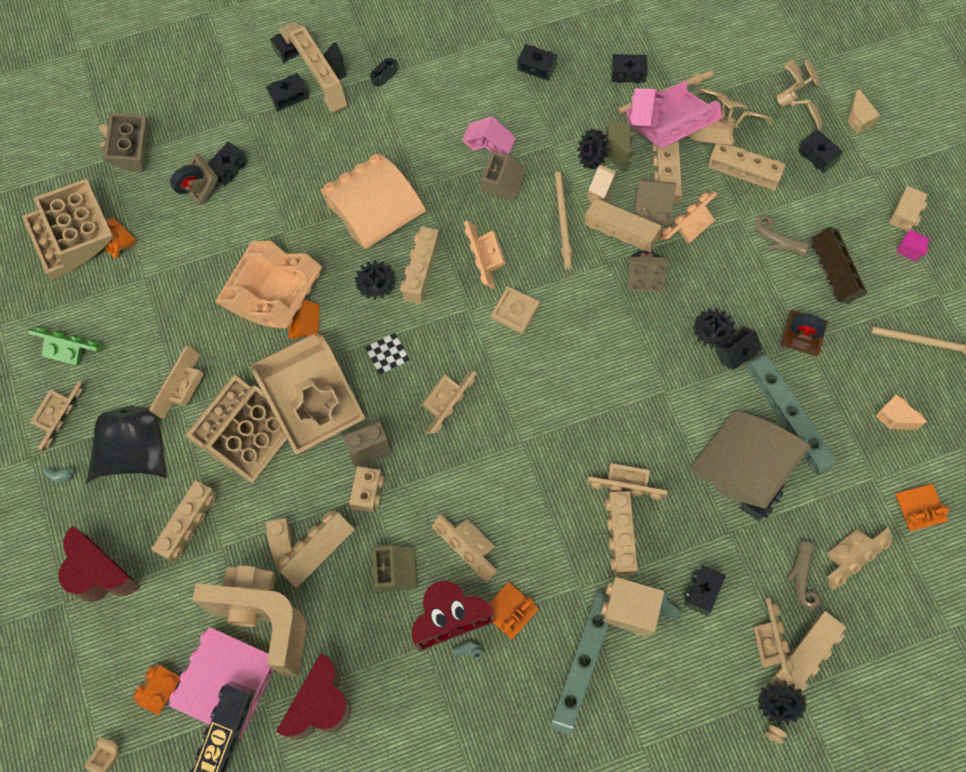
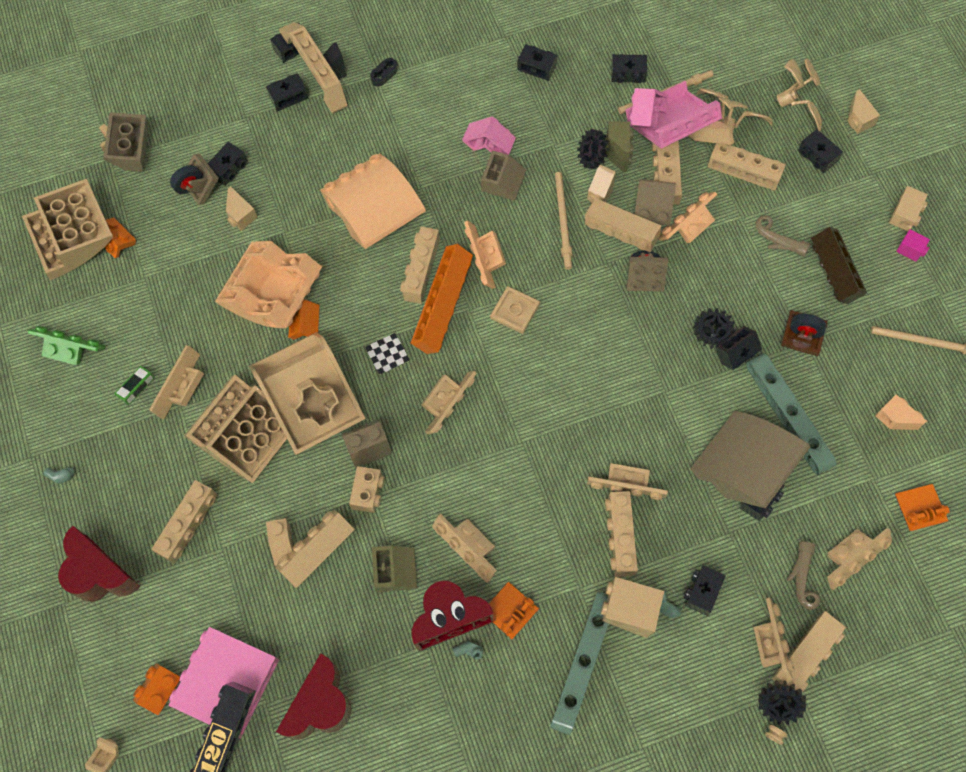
tan bracket [30,381,83,451] -> none
black piece [85,406,167,484] -> none
tan piece [192,565,306,677] -> none
black gear [355,260,396,300] -> none
none -> slope [114,366,155,406]
none -> tan slope [226,187,257,231]
none -> orange brick [410,244,473,354]

